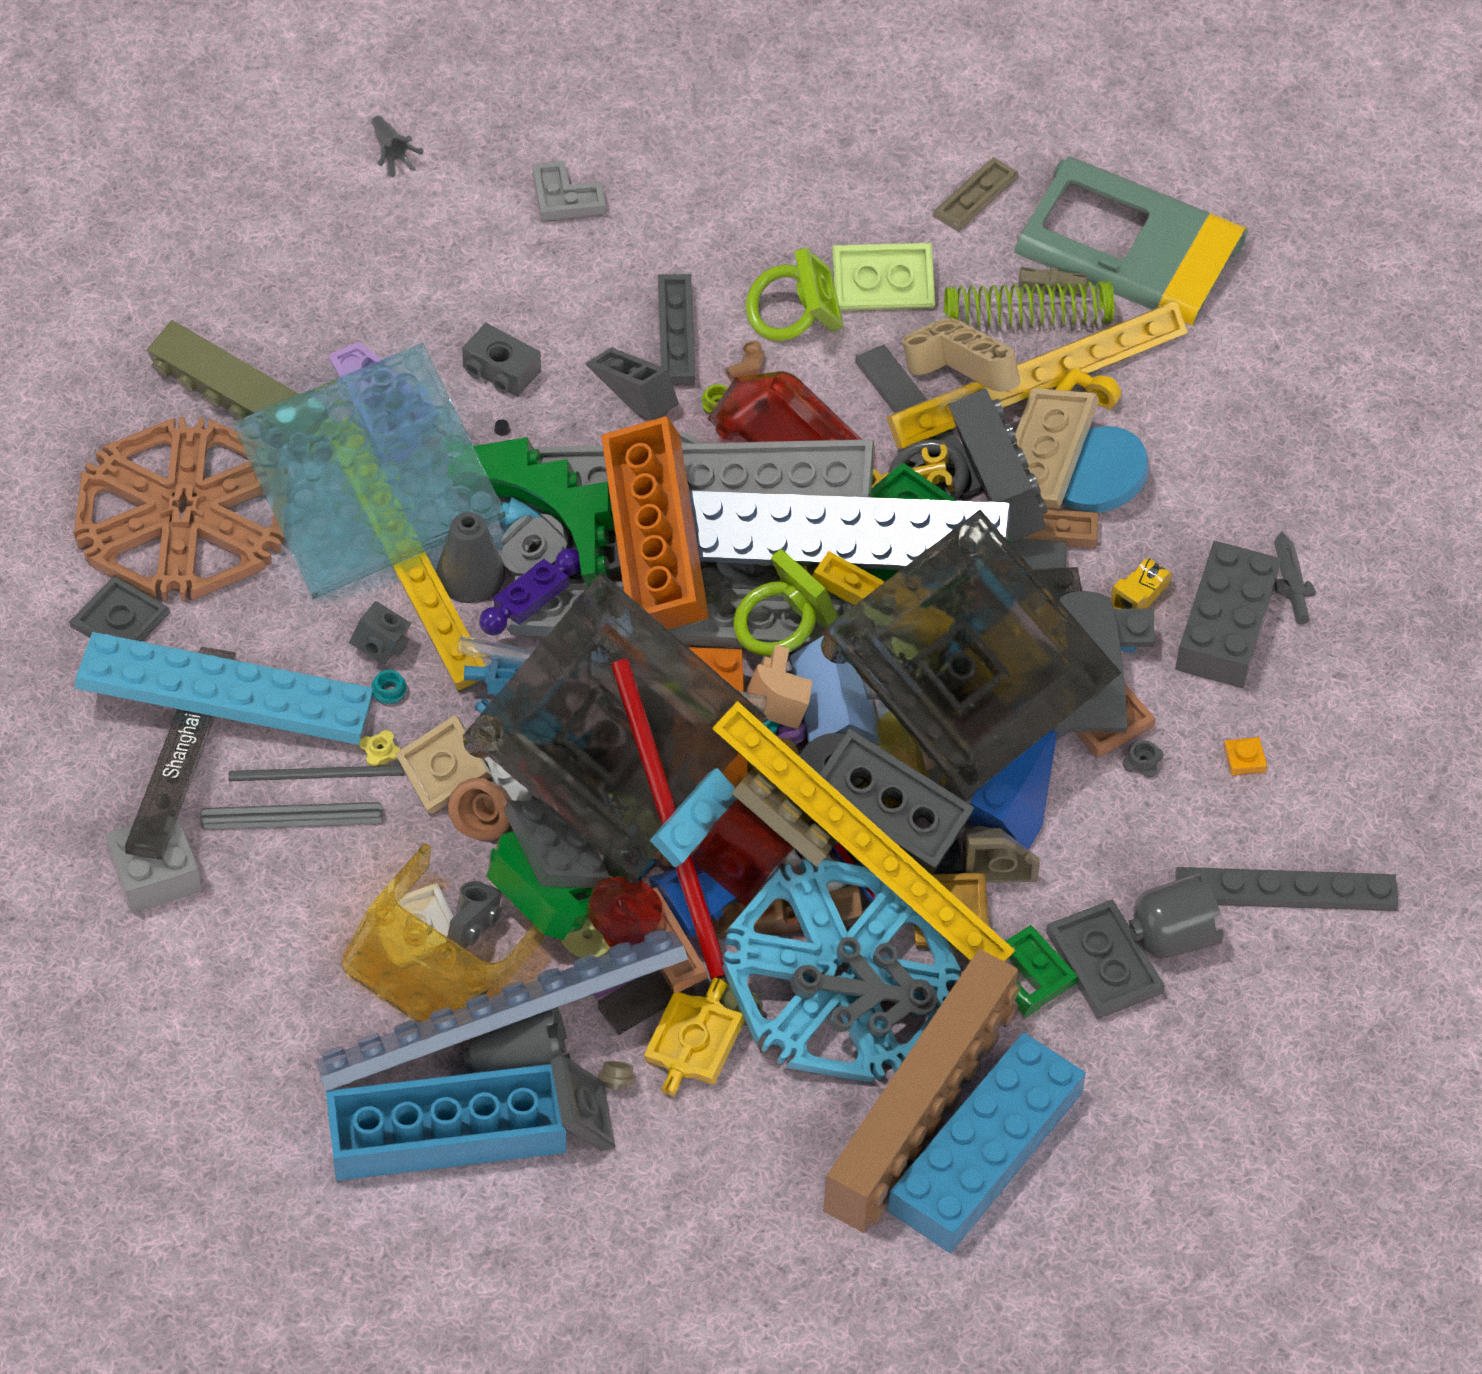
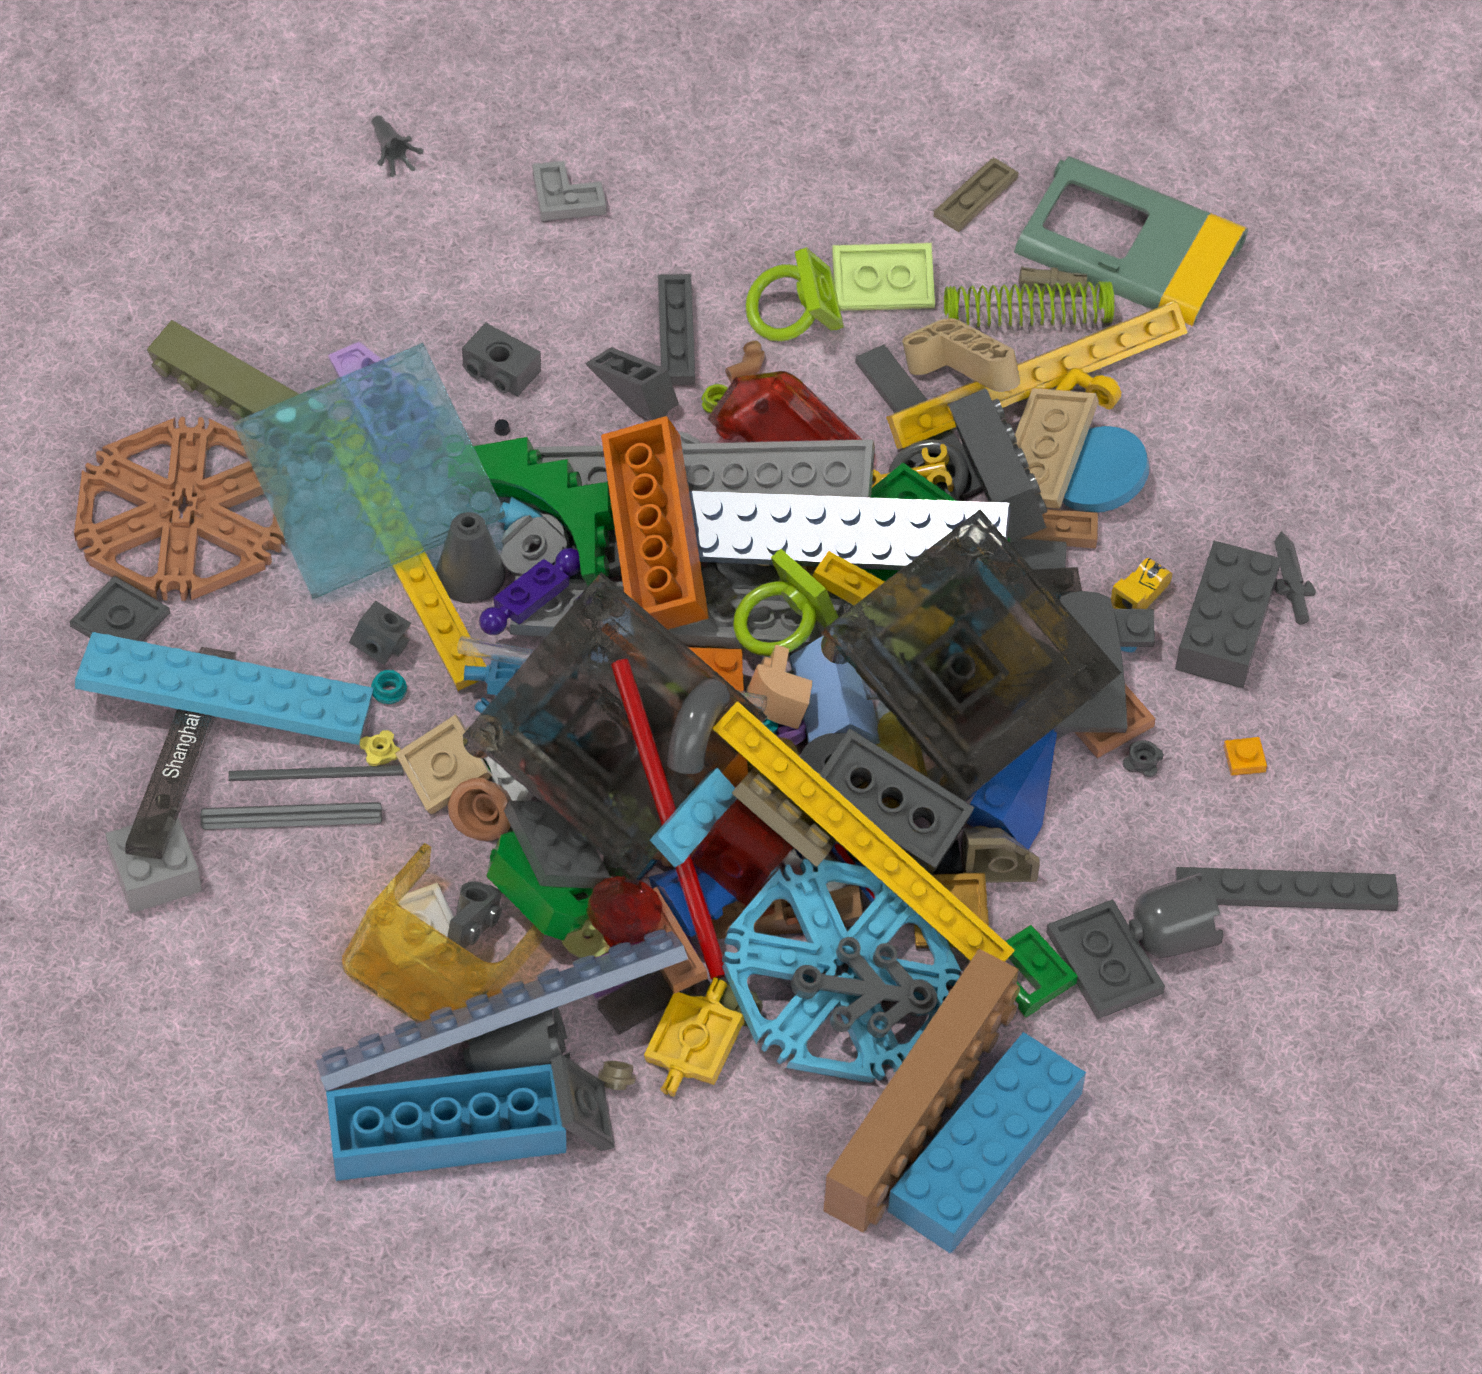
none -> dark grey cylinder [666,678,730,774]

